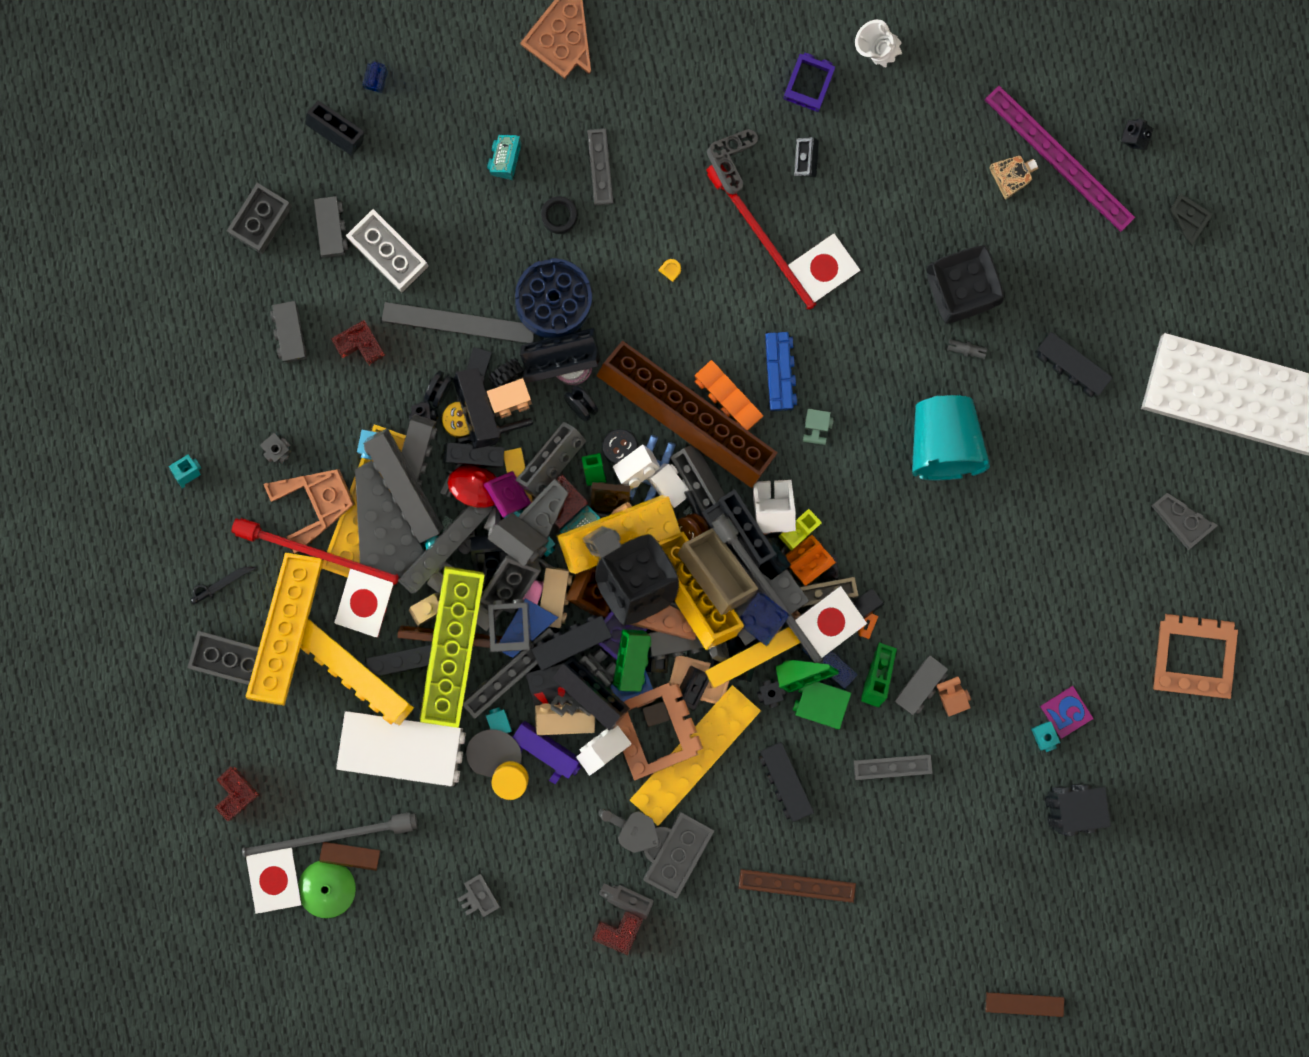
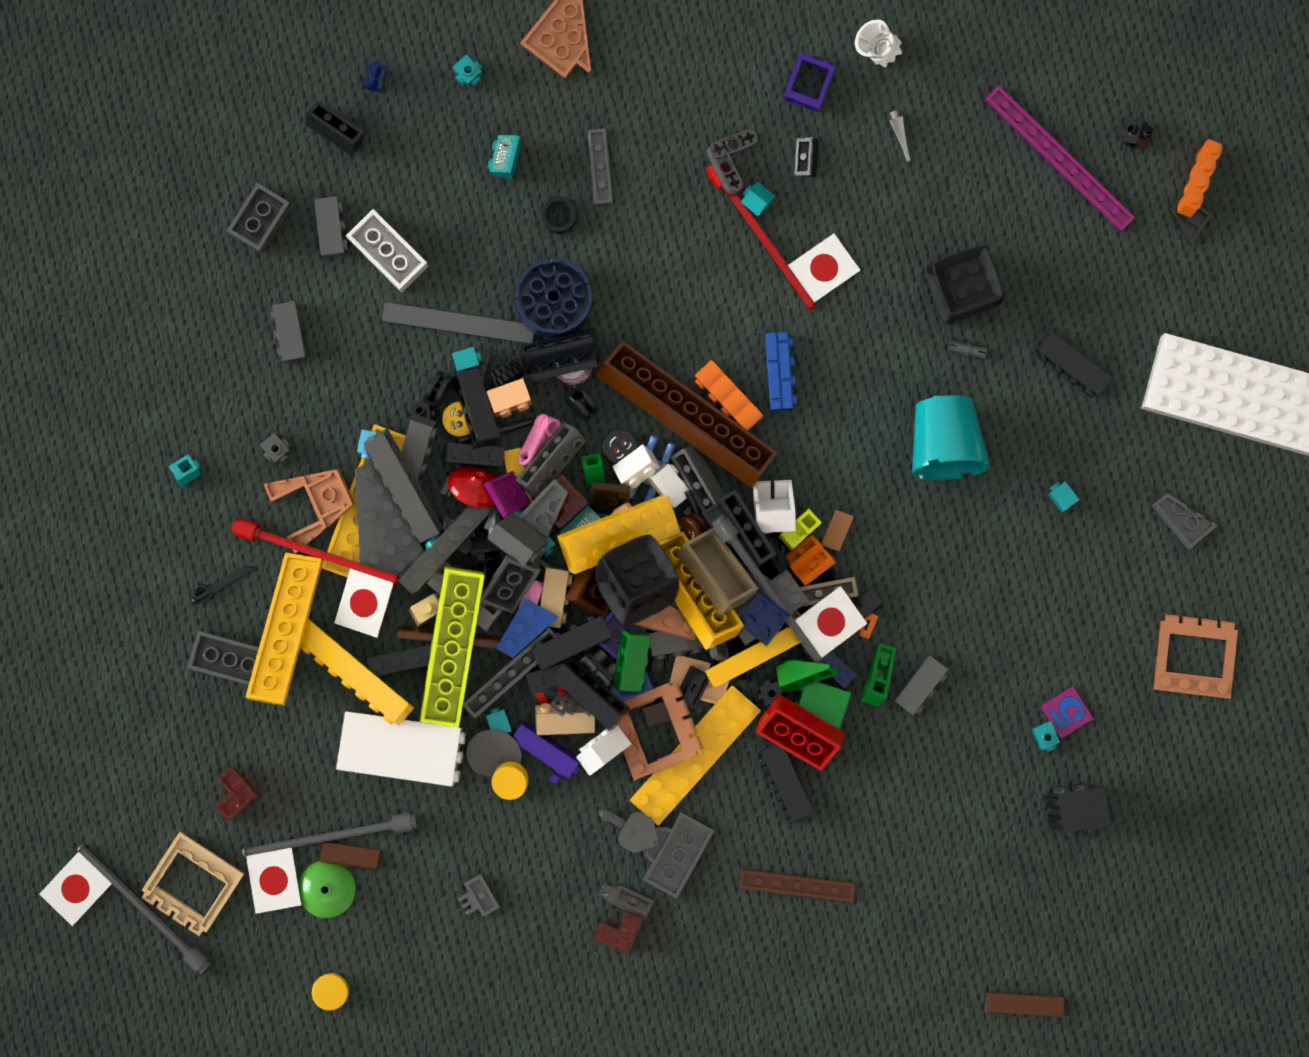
clear red brick [331,320,386,365] -> none
dark grey window [488,599,531,652] -> none
dark grey brick [582,526,621,558] -> none
yellow tile [658,259,681,282] -> none
sand green brick [803,409,833,445] -> none
dark grey plate [853,754,933,780] -> none
nougat brick [937,676,971,717] -> none
torso [989,156,1038,200] -> none
none -> flag [40,844,212,974]
none -> tan hinge [141,831,245,937]
none -> yellow head [312,973,349,1010]
none -> teal brick [452,55,483,88]
none -> teal brick [452,347,483,372]
none -> bright pink piece [518,414,561,466]
none -> teal brick [741,182,775,216]
none -> red brick [756,694,845,771]
none -> medium nougat slope [821,510,854,552]
none -> light grey piece [890,110,911,162]
none -> teal brick [1047,481,1079,513]
none -> orange brick [1177,139,1222,218]

